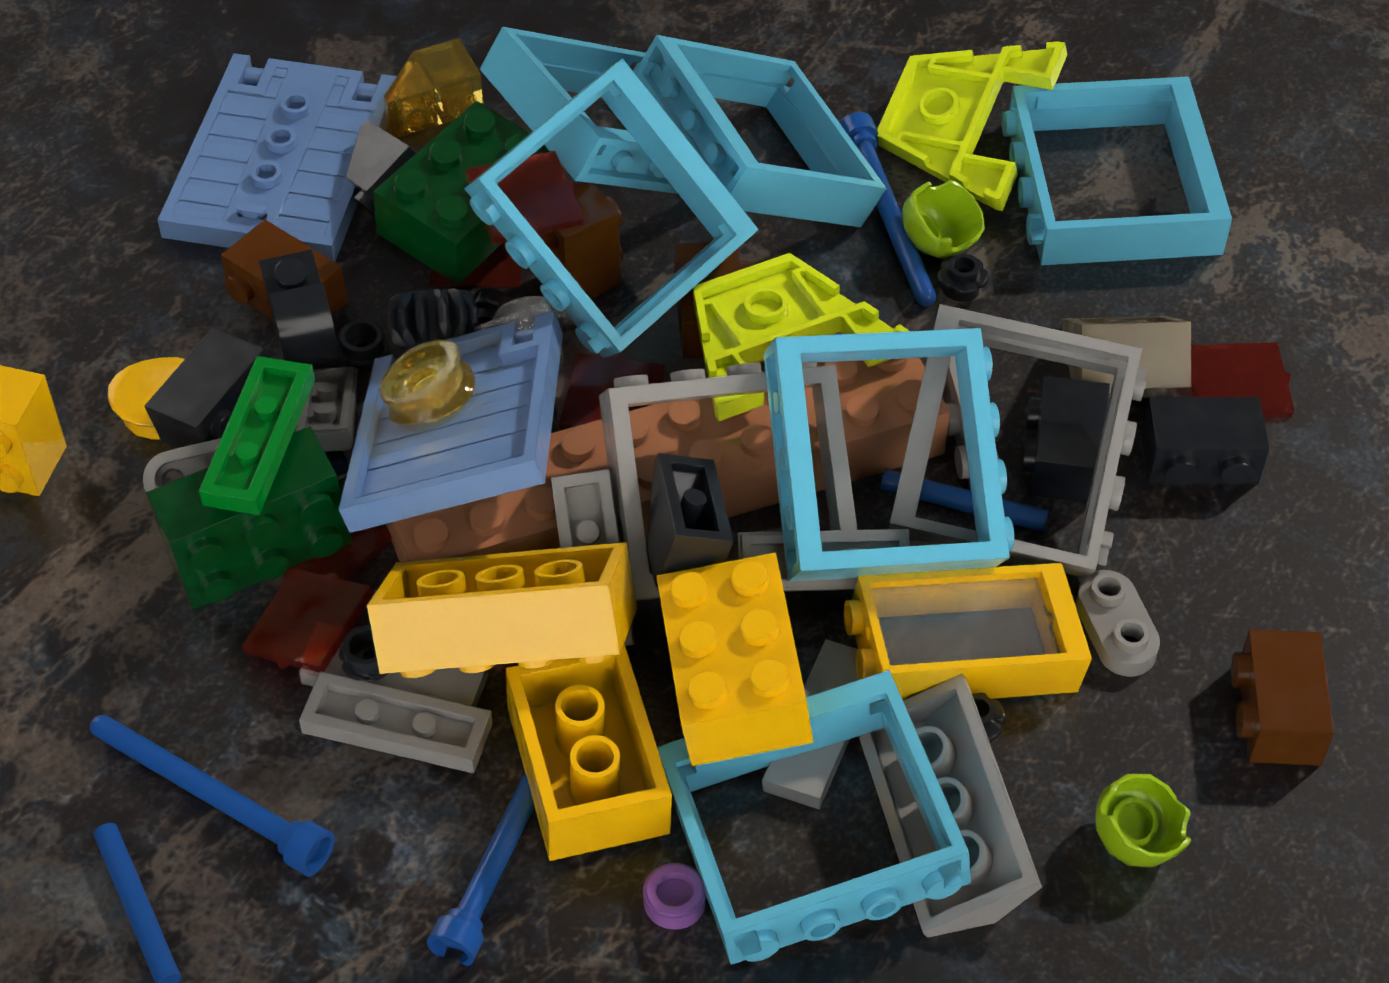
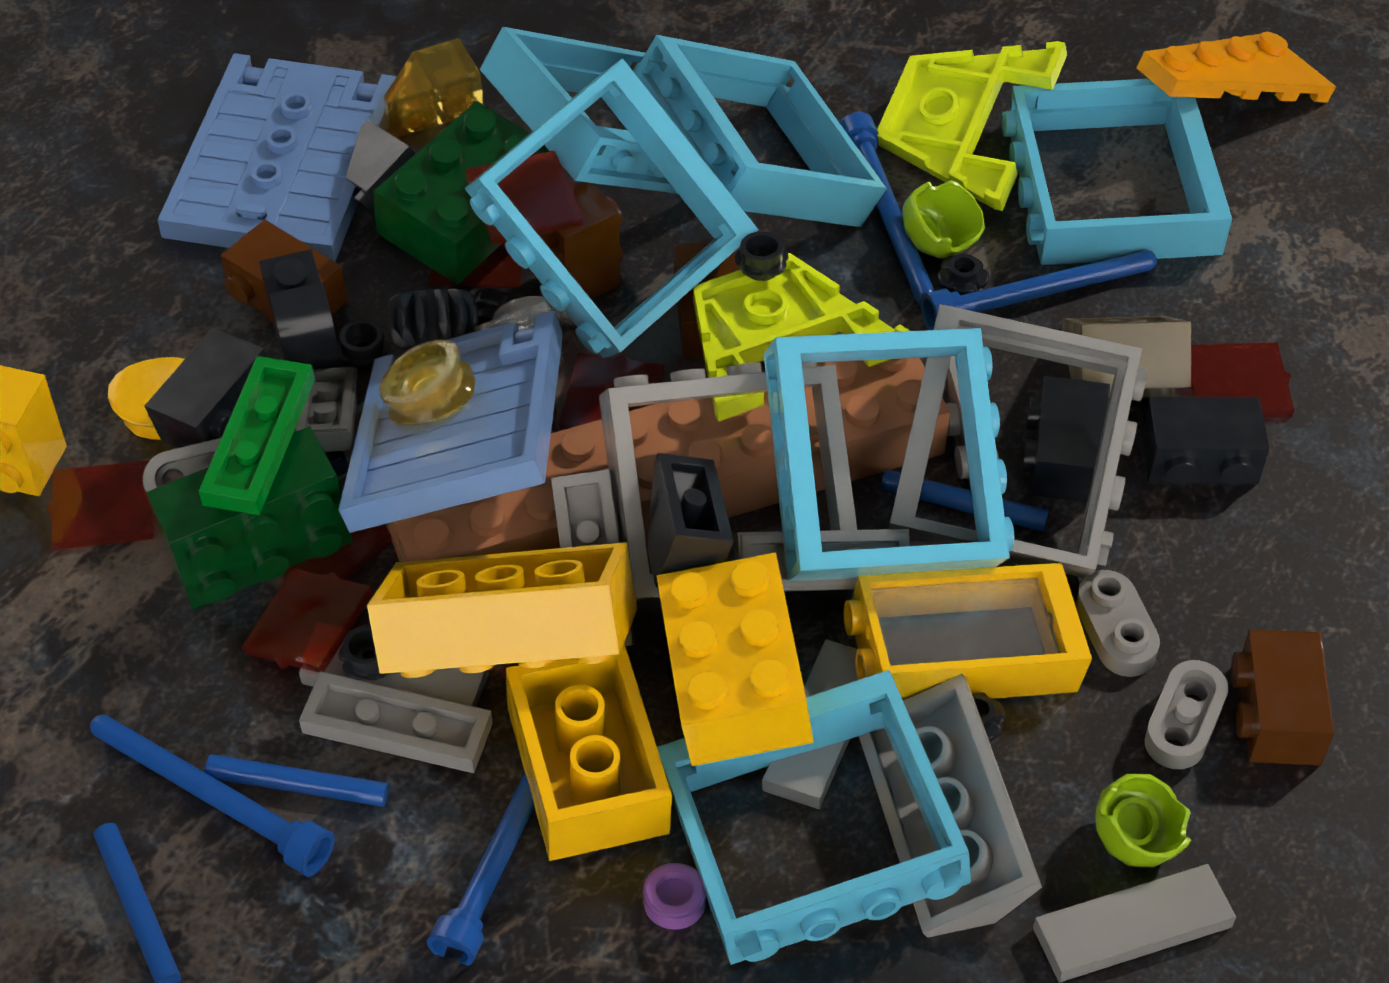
none -> clear red piece [47,460,154,550]
none -> blue bar [205,754,390,807]
none -> black plate [735,231,789,281]
none -> blue piece [921,250,1157,330]
none -> light grey tile [1033,864,1236,983]
none -> light orange wing [1136,32,1336,103]
none -> light grey plate [1145,660,1228,769]

